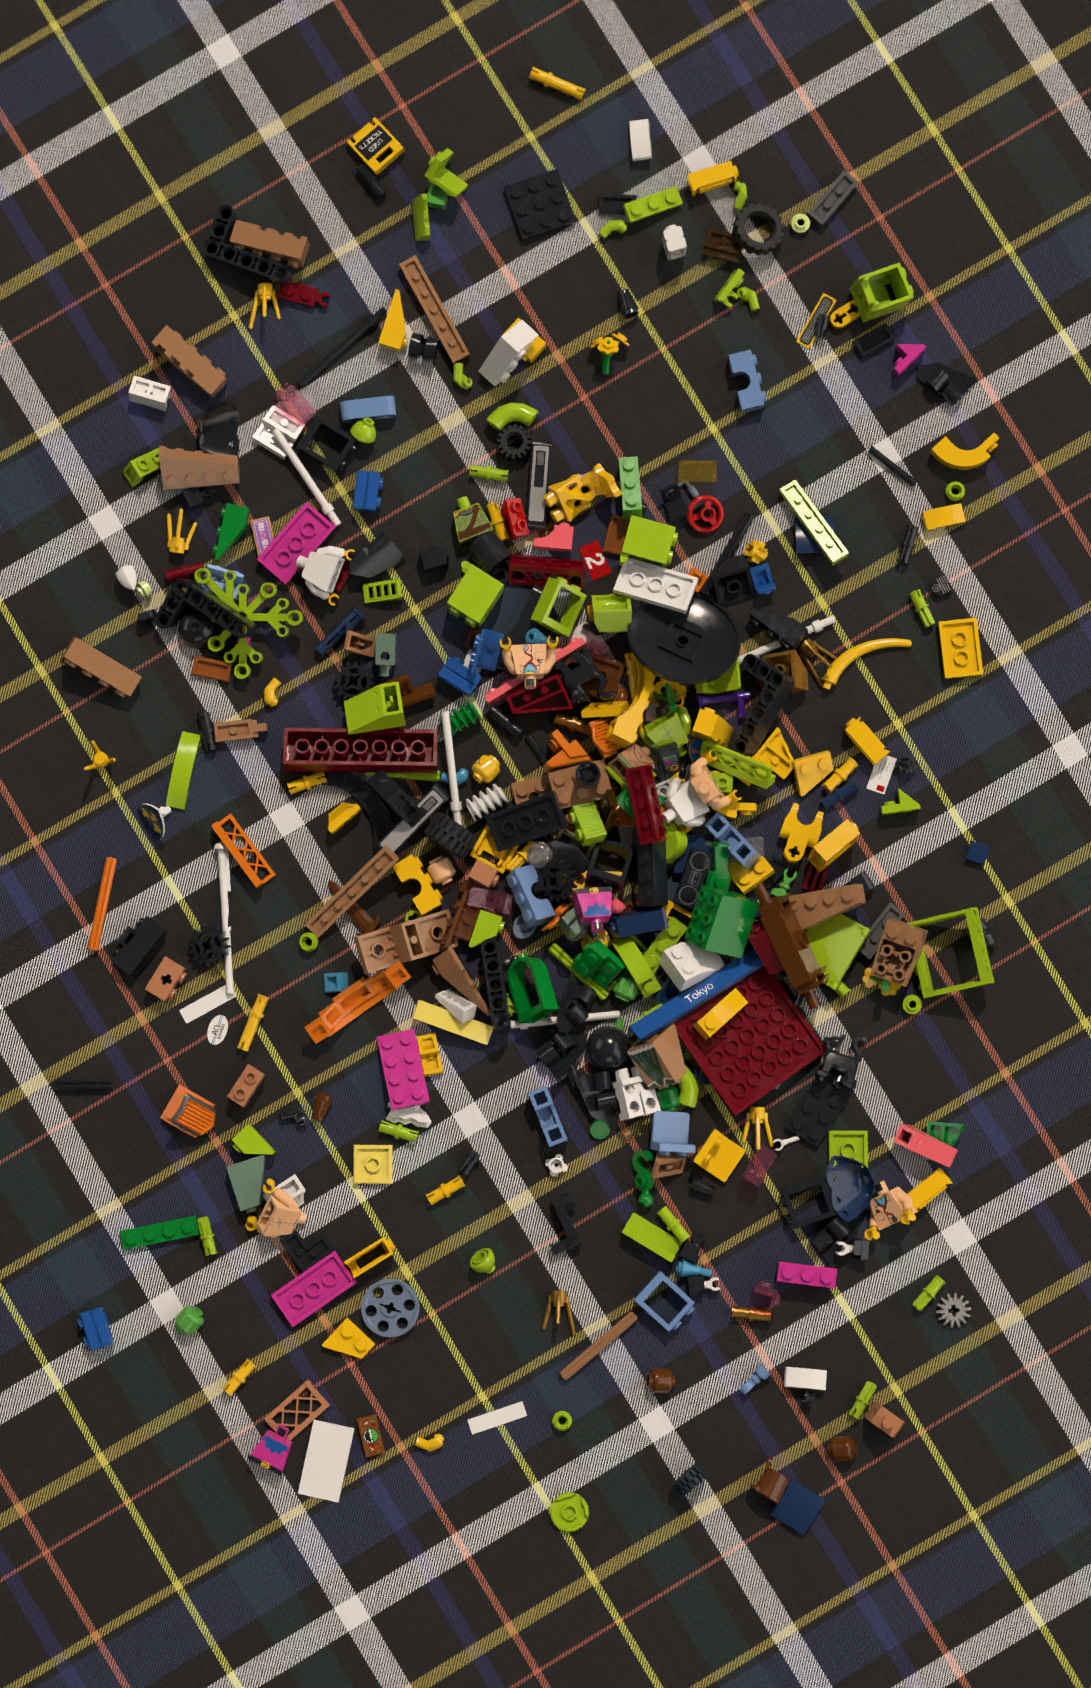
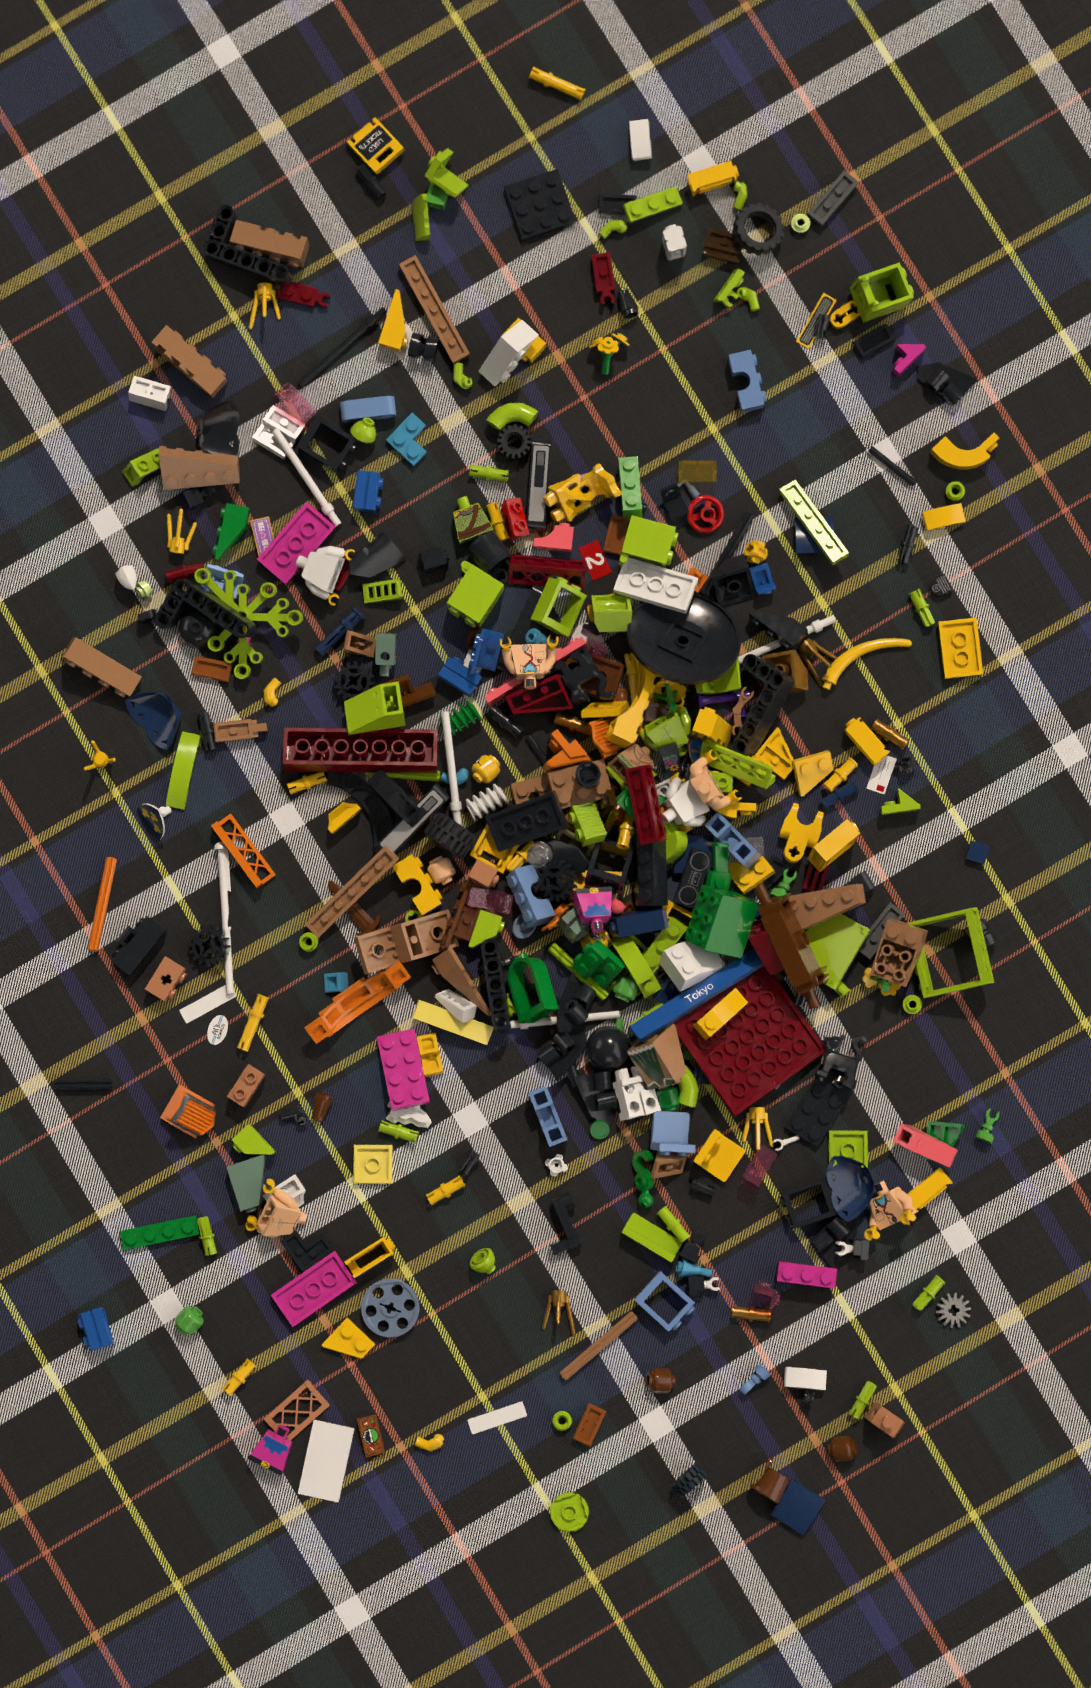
none -> dark blue piece [125,692,182,750]
none -> dark azure plate [386,413,427,466]
none -> dark orange plate [573,1403,606,1447]
none -> dark red plate [591,252,616,306]
none -> yellow pin [616,812,635,849]
none -> medium nougat piece [732,687,754,735]
none -> pearl gold pin [871,719,909,750]
none -> bright green piece [975,1108,999,1144]

